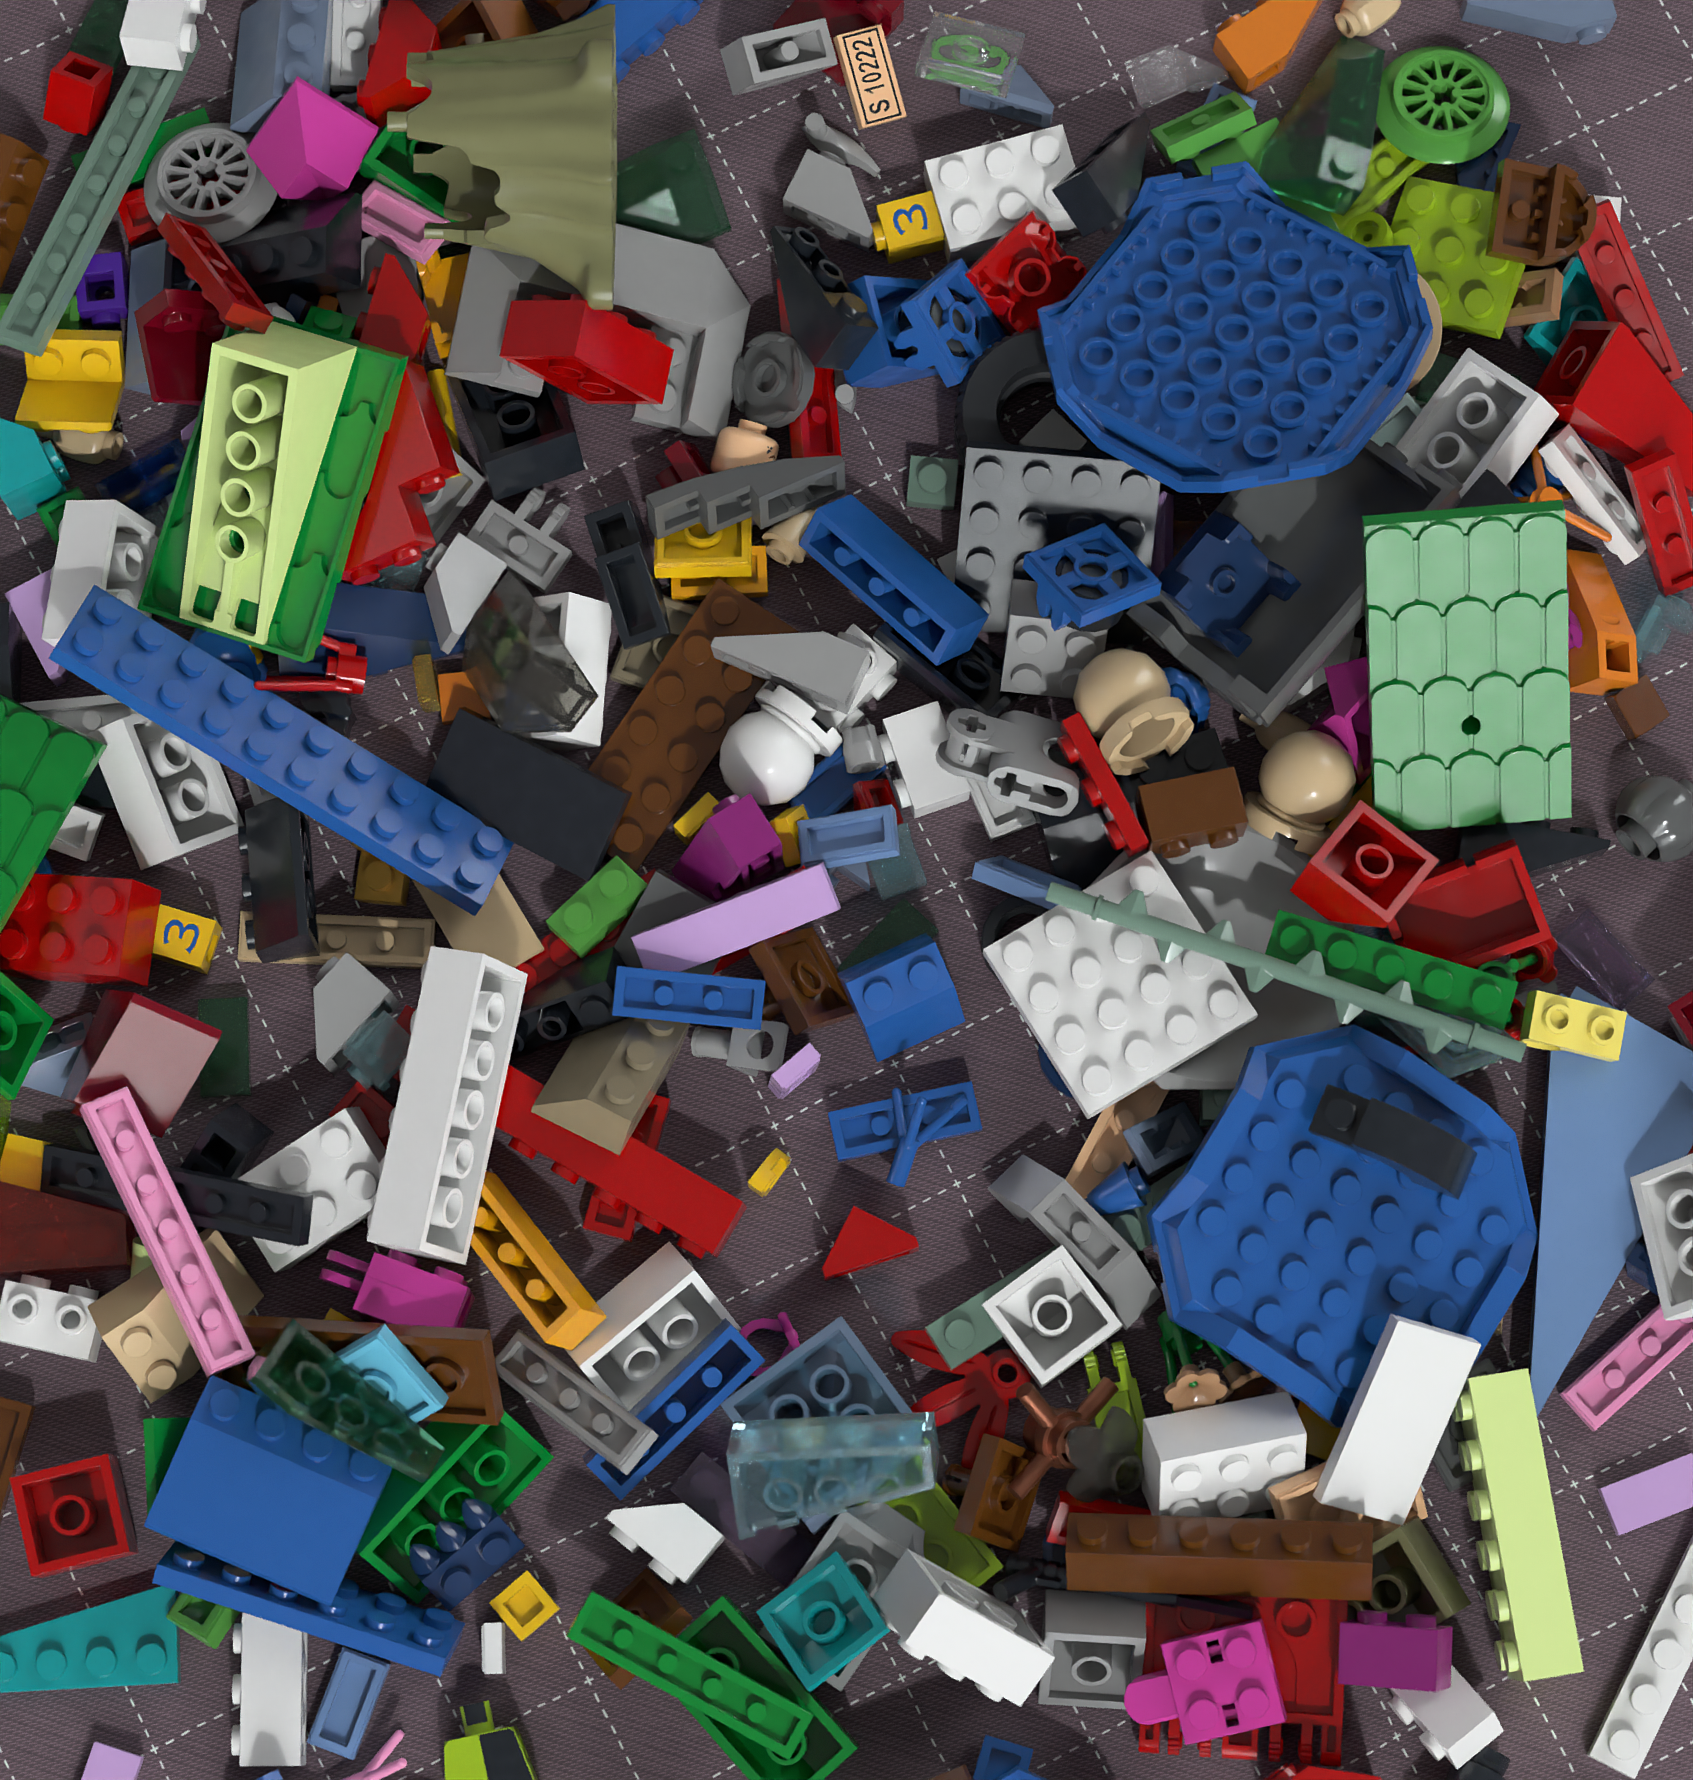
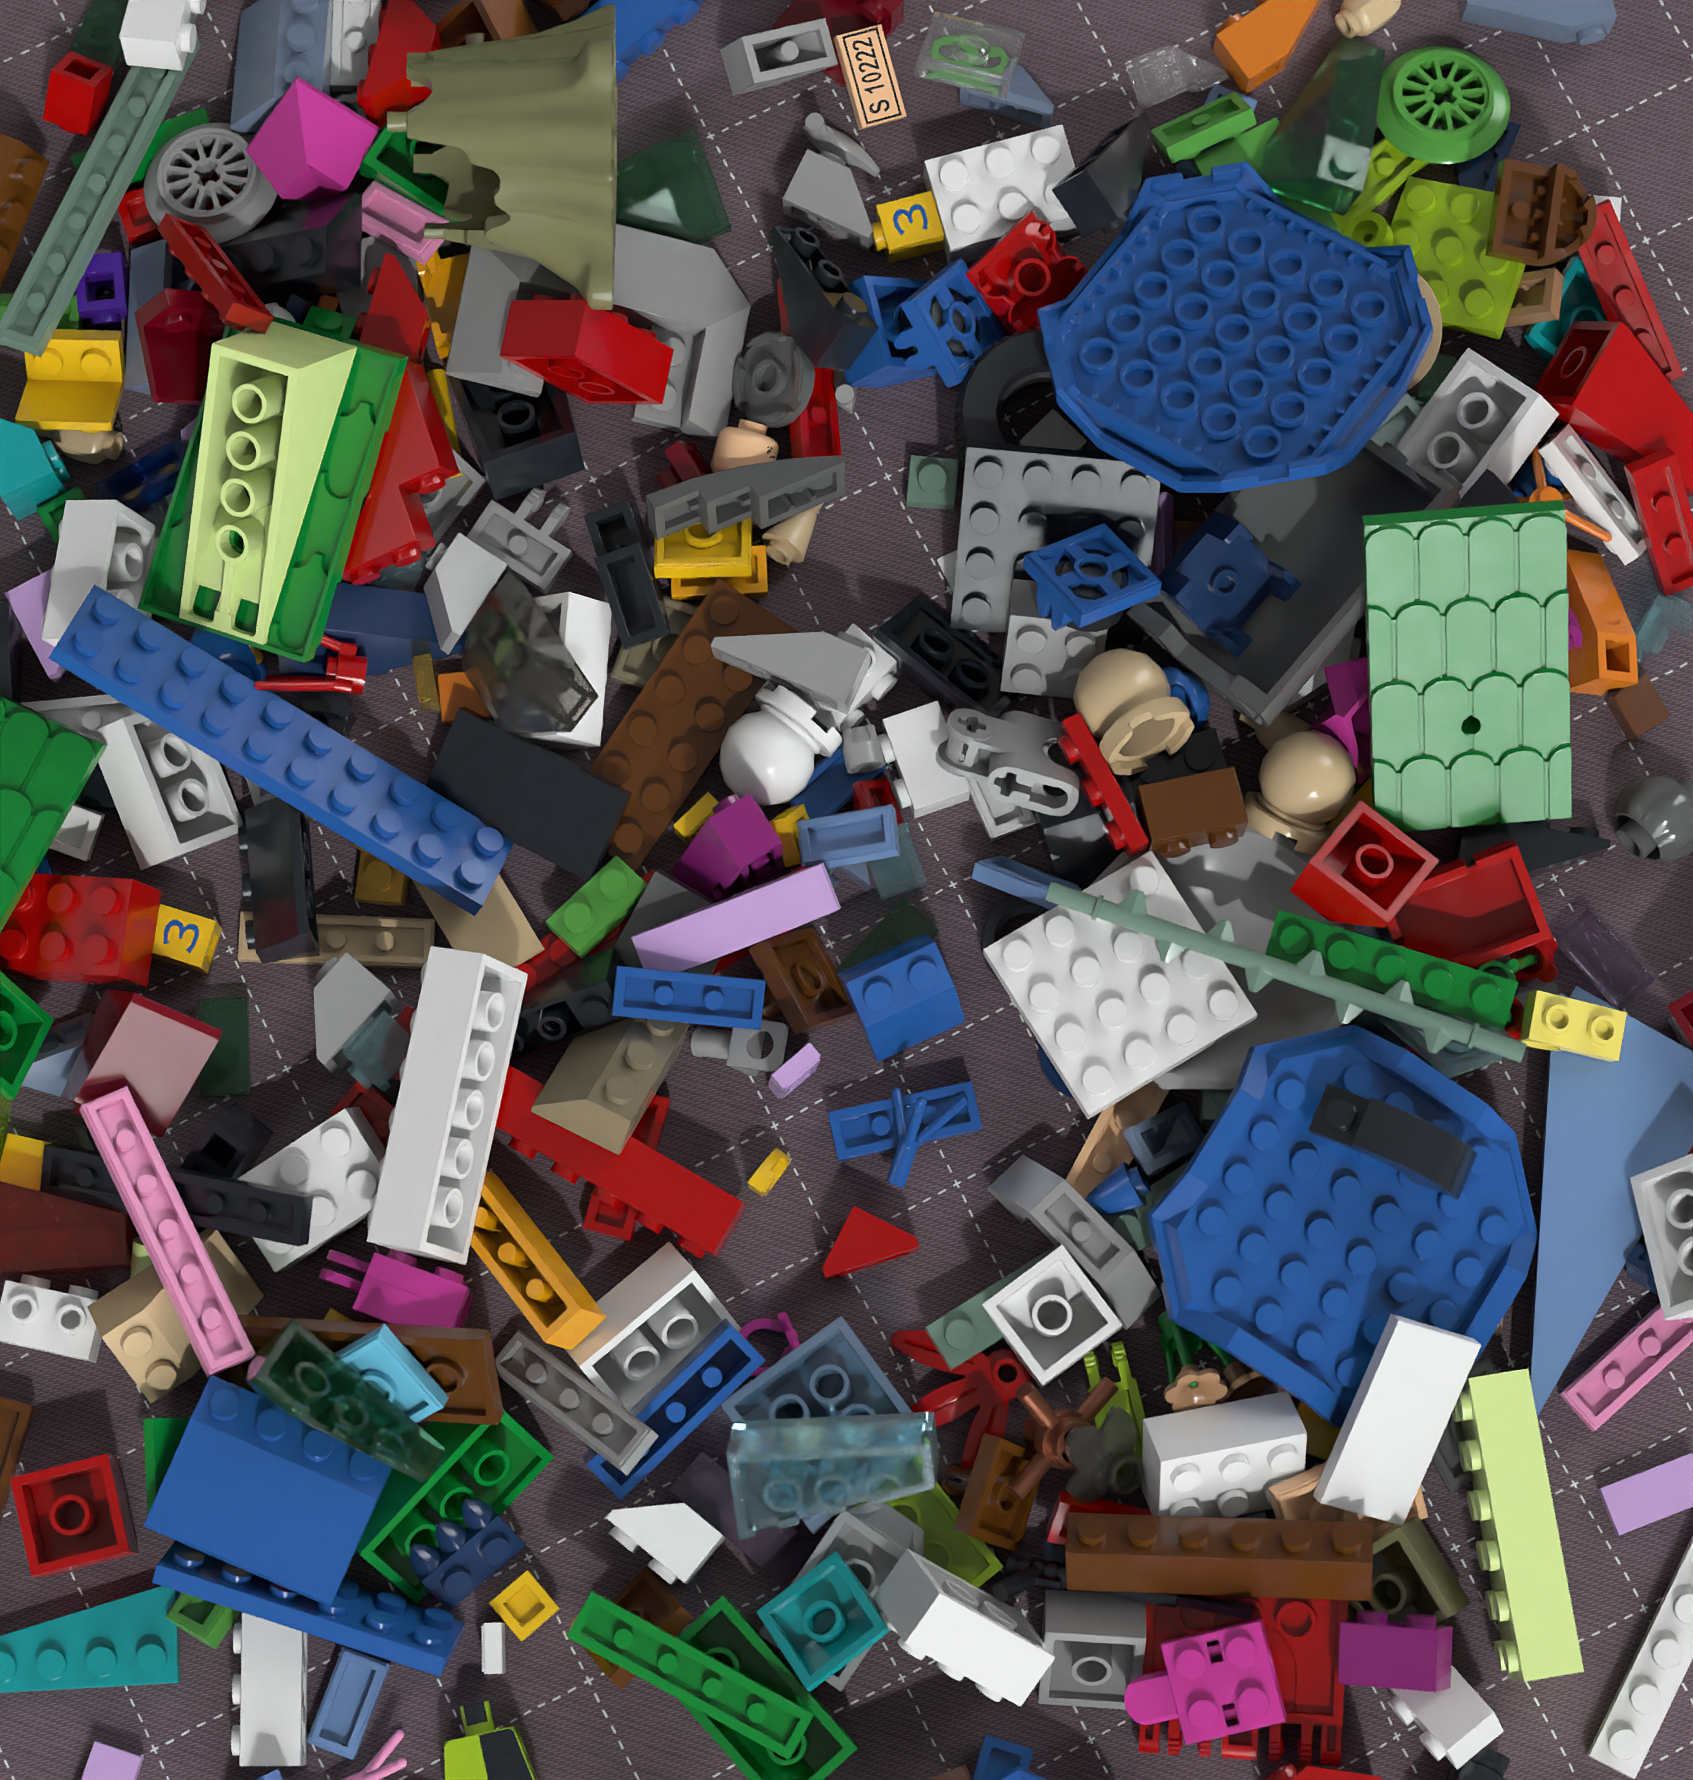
blue brick [799,494,989,666] -> none

